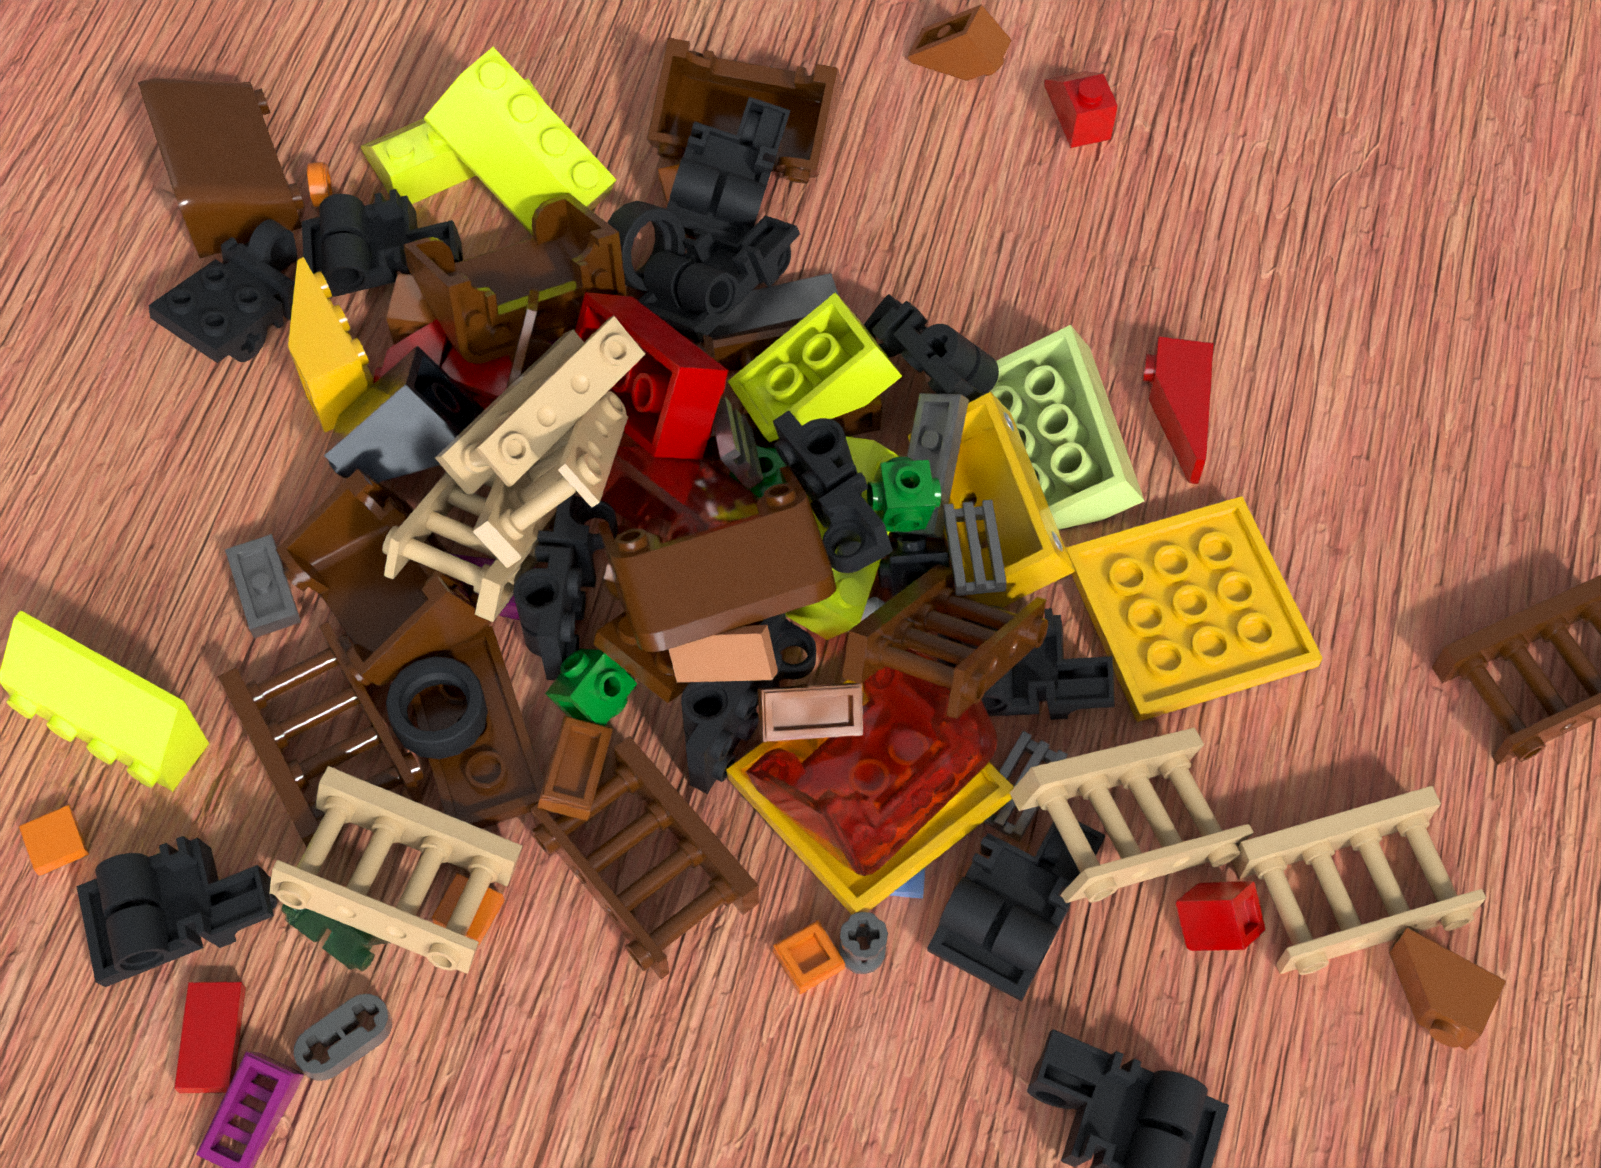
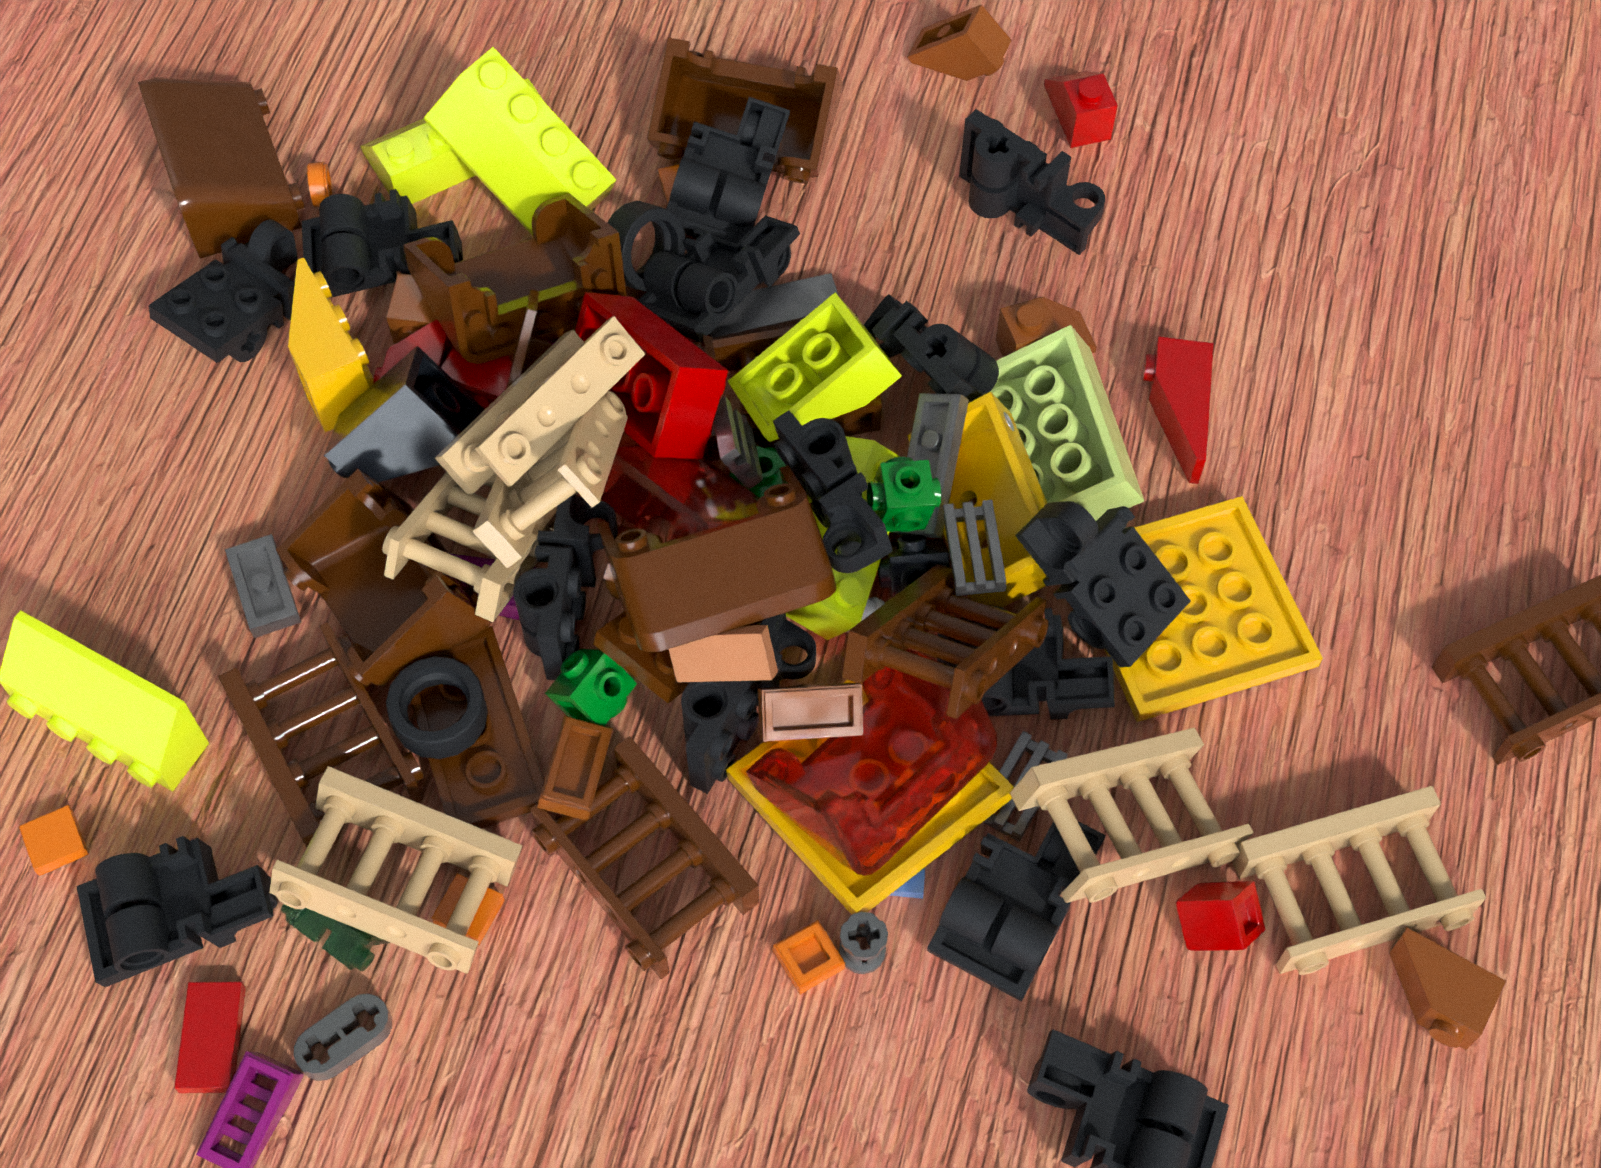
none -> black plate [959,109,1105,255]
none -> dark orange slope [995,297,1097,357]
none -> black plate [1015,501,1191,667]

